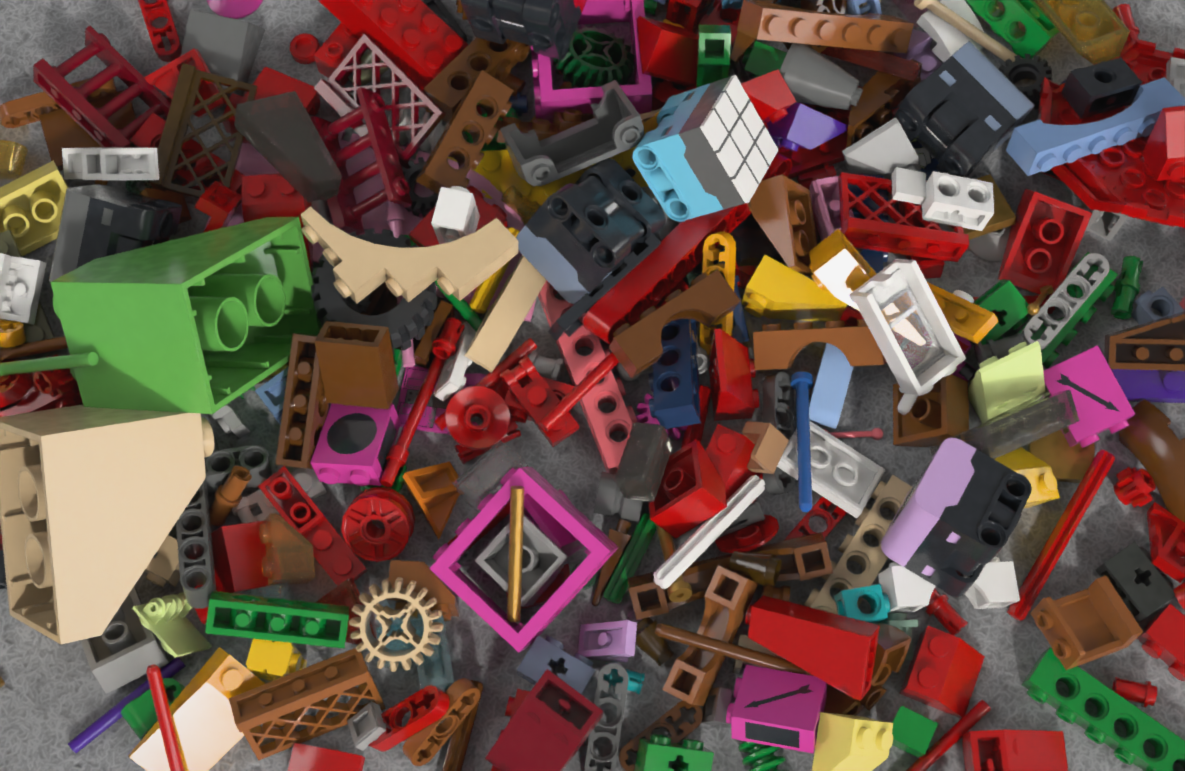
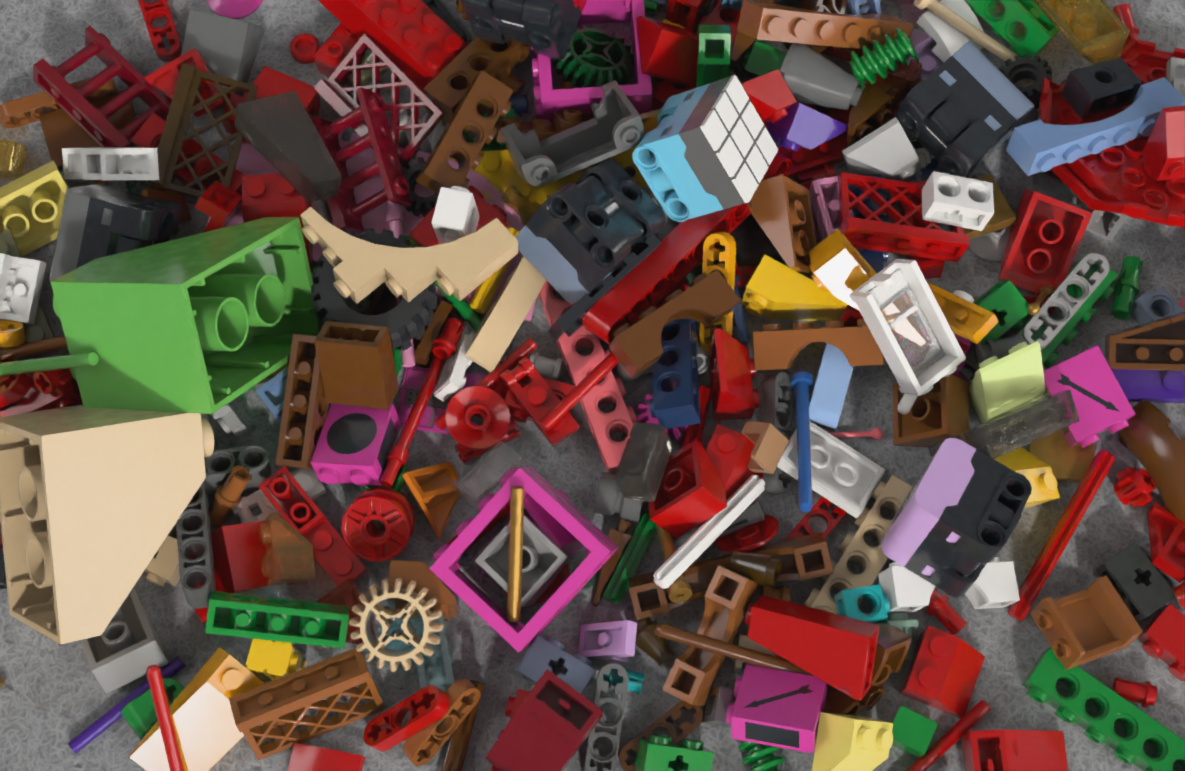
yellowish green hinge [132,592,212,658] -> none
light grey tile [347,701,387,751] -> none
white tile [892,167,926,205] -> none
none -> green piece [850,28,919,89]

